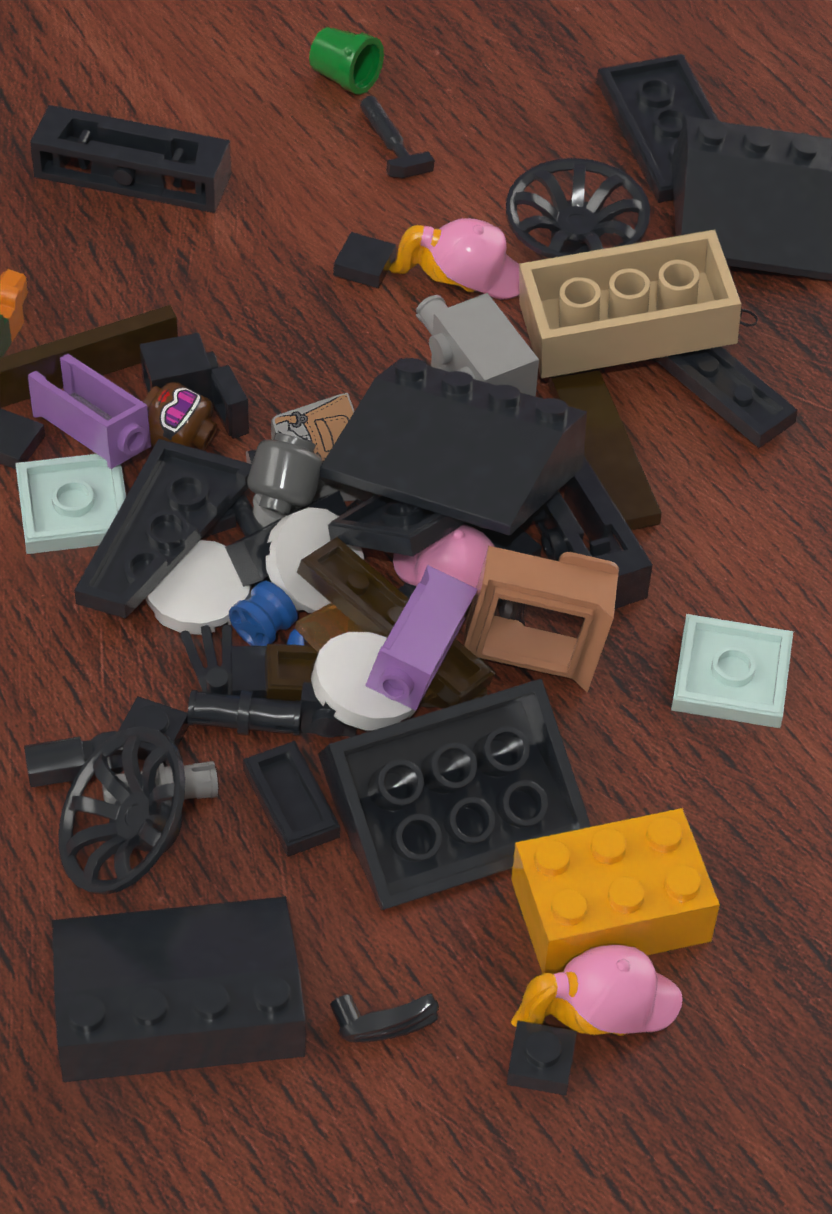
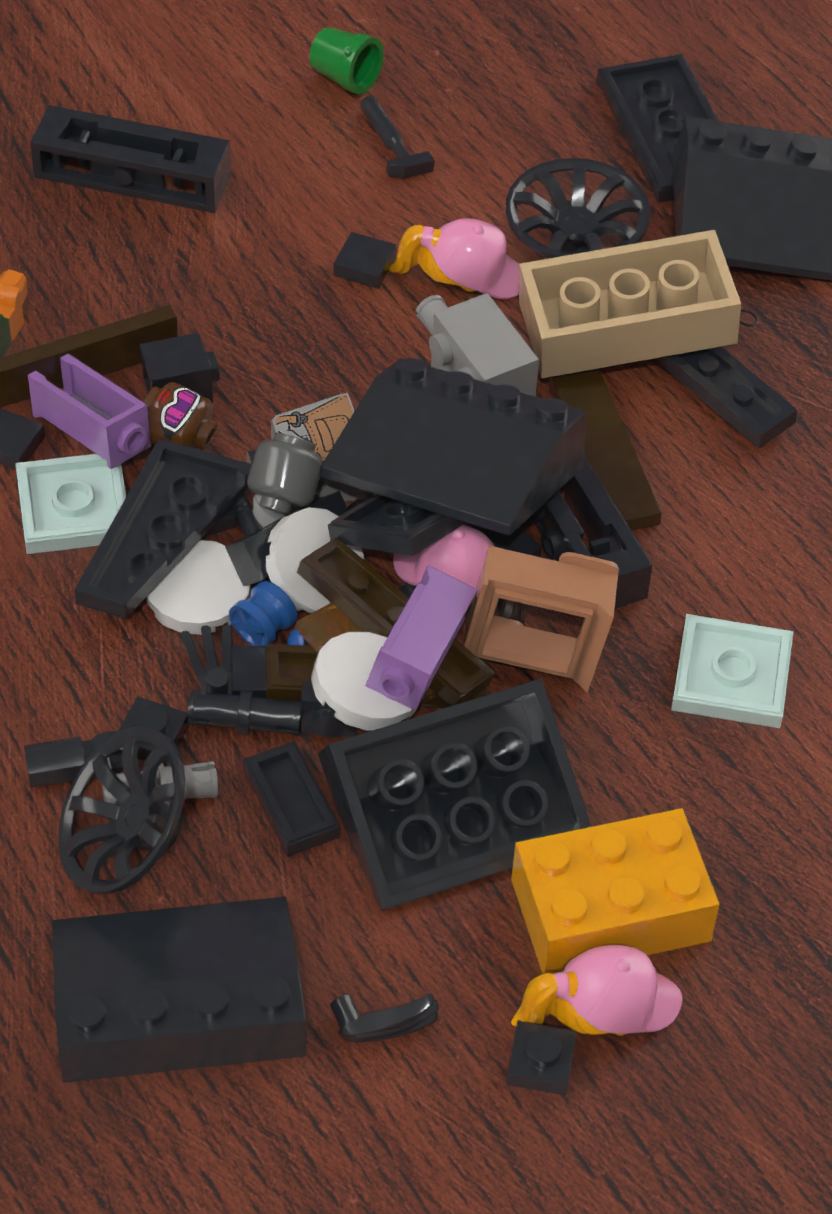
black tile [210,365,249,439] -> none

